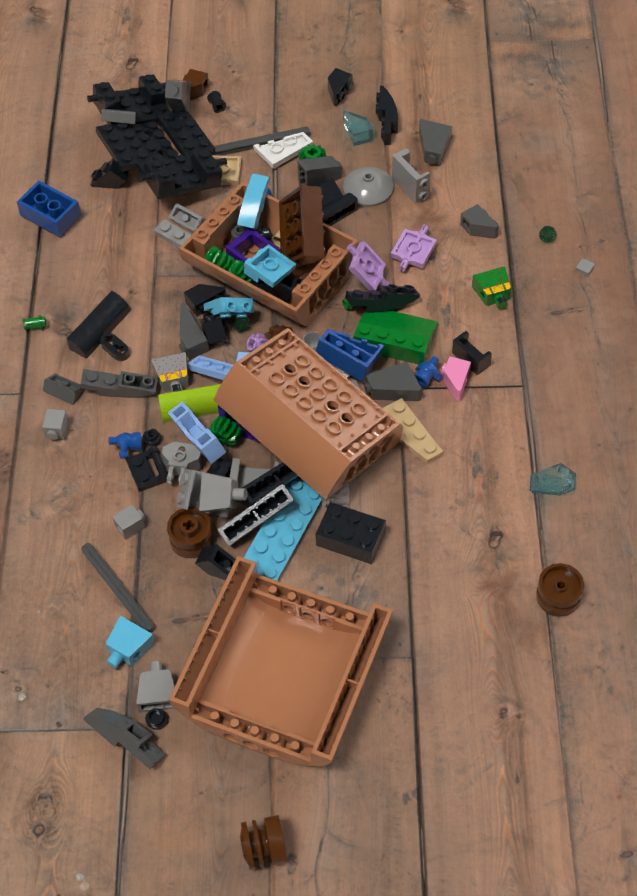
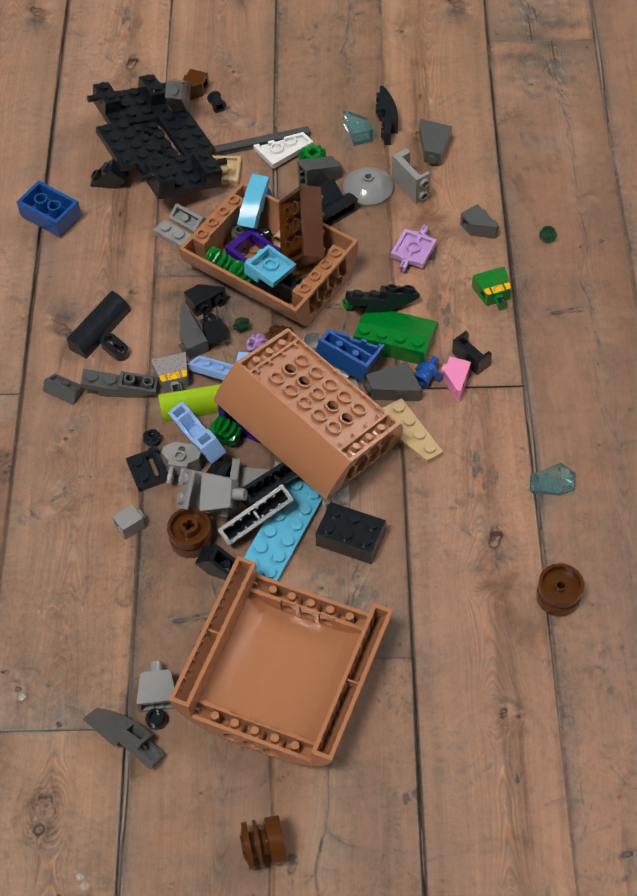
green pin [23,315,47,330] -> none
light grey brick [42,409,69,440] -> none
dark grey axle [81,543,155,632] -> none
light grey slope [101,109,136,124] -> none
medium azure torso [106,616,155,669] -> none
blue piece [108,432,141,459] -> none
medium azure plate [204,297,254,318] -> none
black slope [328,68,354,106] -> none
lavender plate [346,241,389,291] -> none
light grey piece [576,258,595,276] -> none

